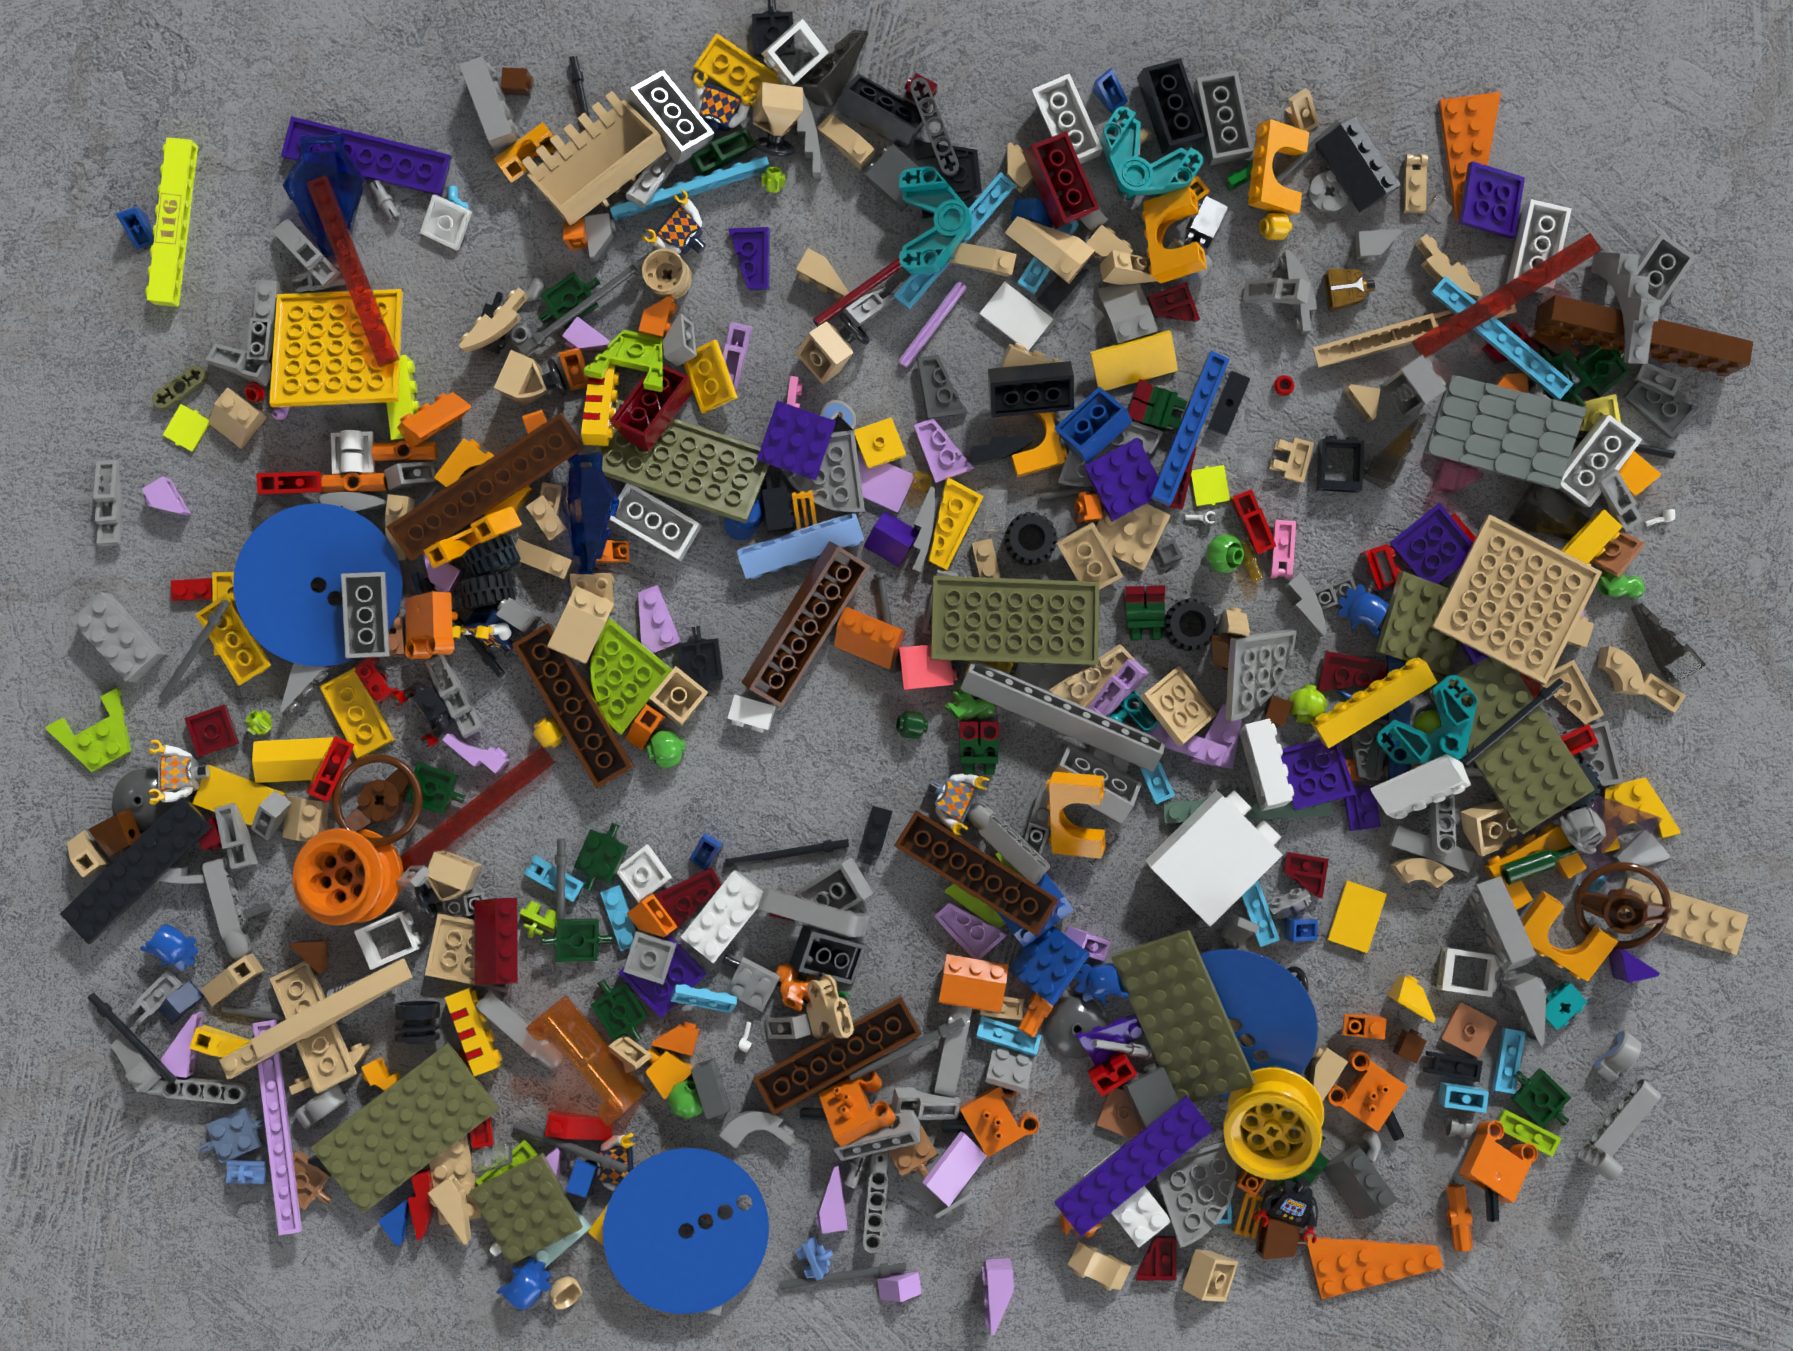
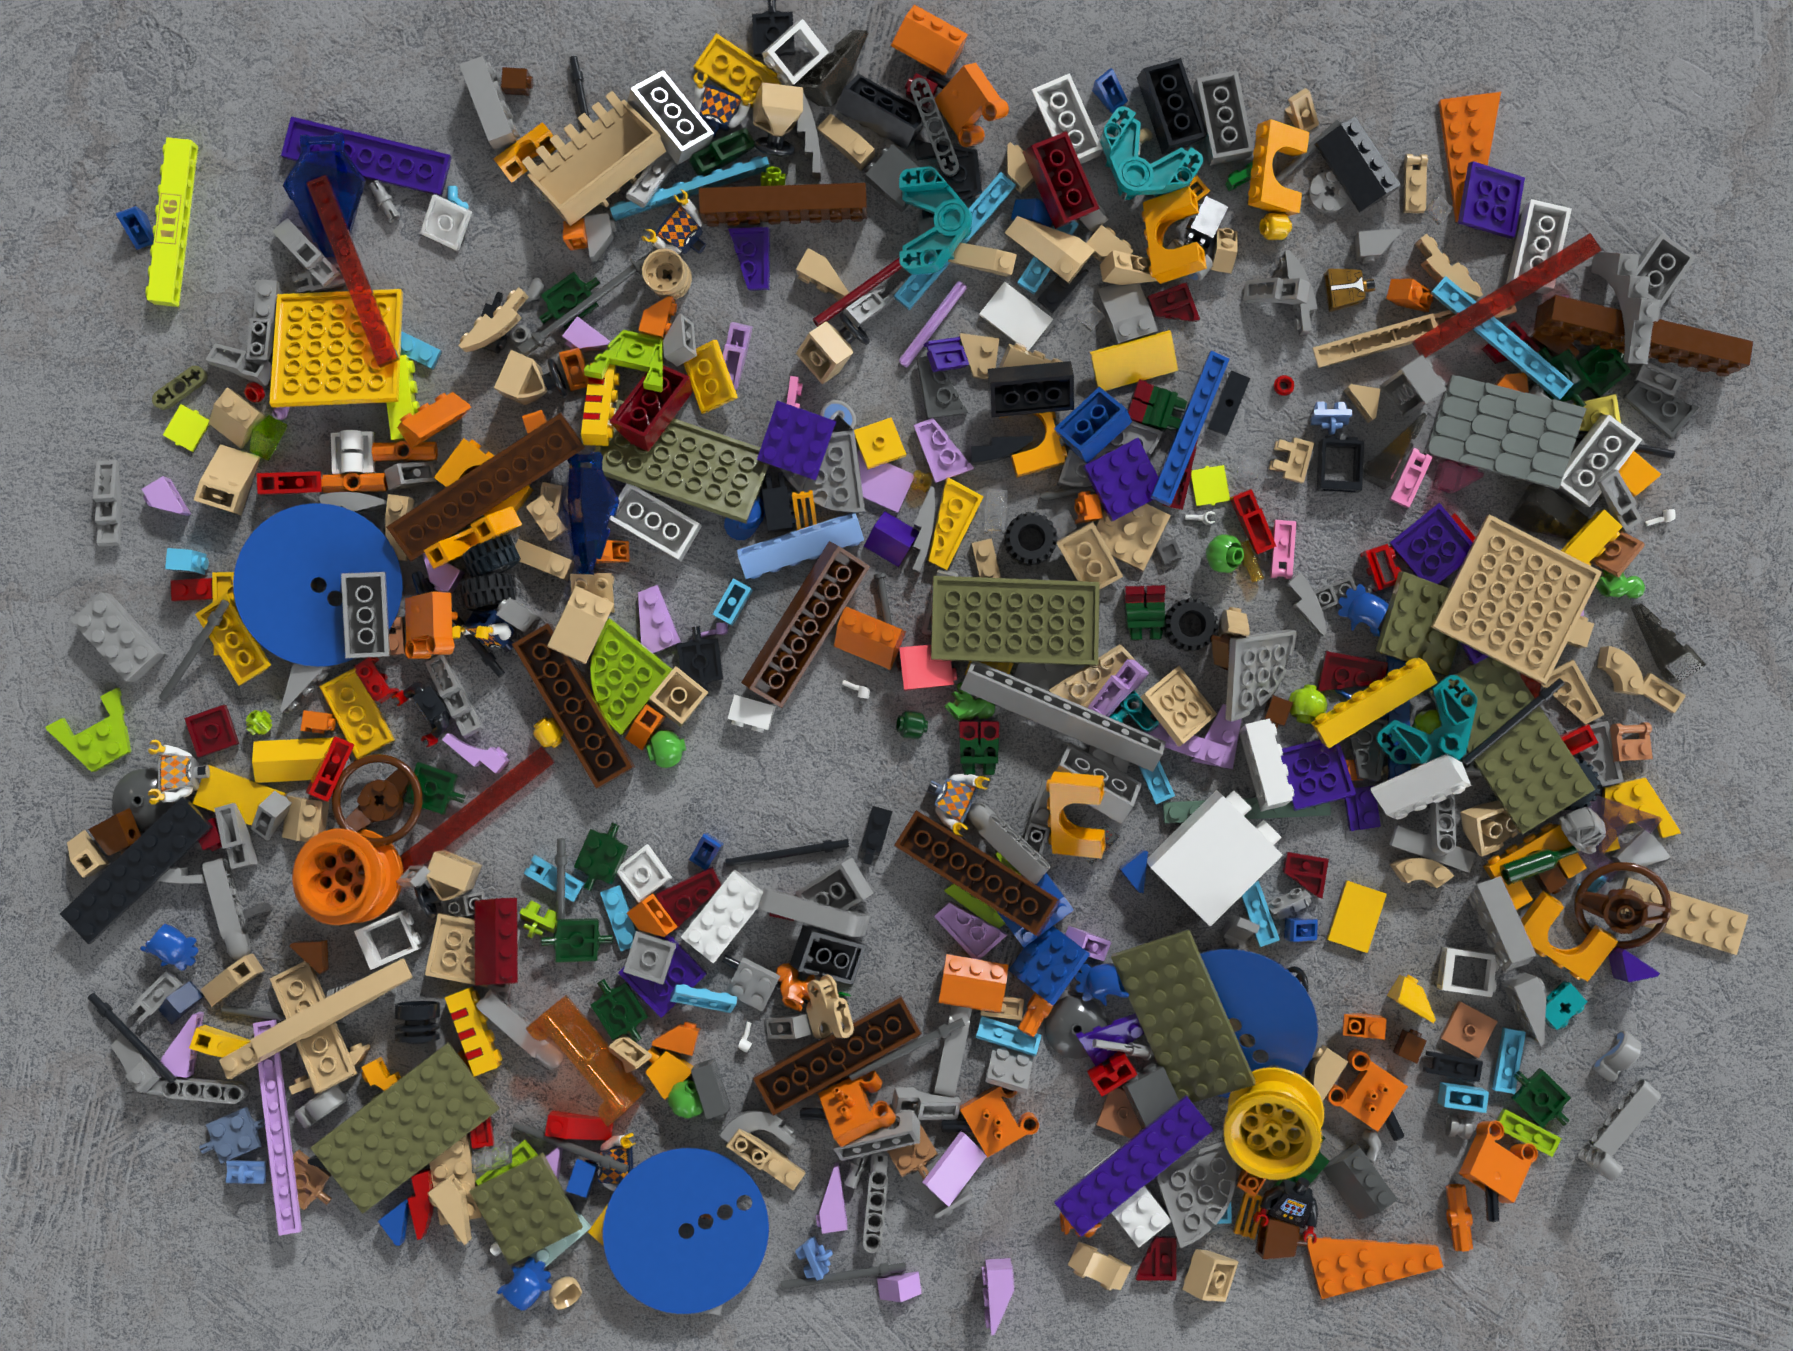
none -> medium azure brick [165,548,209,575]
none -> tan slope [194,444,260,515]
none -> clear neon green slope [249,415,288,461]
none -> orange brick [300,710,336,734]
none -> medium azure plate [400,331,442,370]
none -> reddish brown brick [699,183,867,227]
none -> lavender hand [701,623,728,638]
none -> medium azure brick [713,578,753,626]
none -> tan slope [726,1129,806,1190]
none -> white hand [842,680,870,699]
none -> orange slope [891,5,968,76]
none -> dark purple plate [923,337,969,372]
none -> orange piece [926,63,1009,147]
none -> tan wing [960,333,999,380]
none -> blue slope [1119,850,1148,893]
none -> tan slope [1211,228,1237,274]
none -> medium blue hips [1310,402,1352,435]
none -> orange slope [1386,279,1433,312]
none -> bright pink plate [1389,447,1433,508]
none -> reddish brown brick [1534,864,1568,895]
none -> nougat plate [1610,722,1653,762]

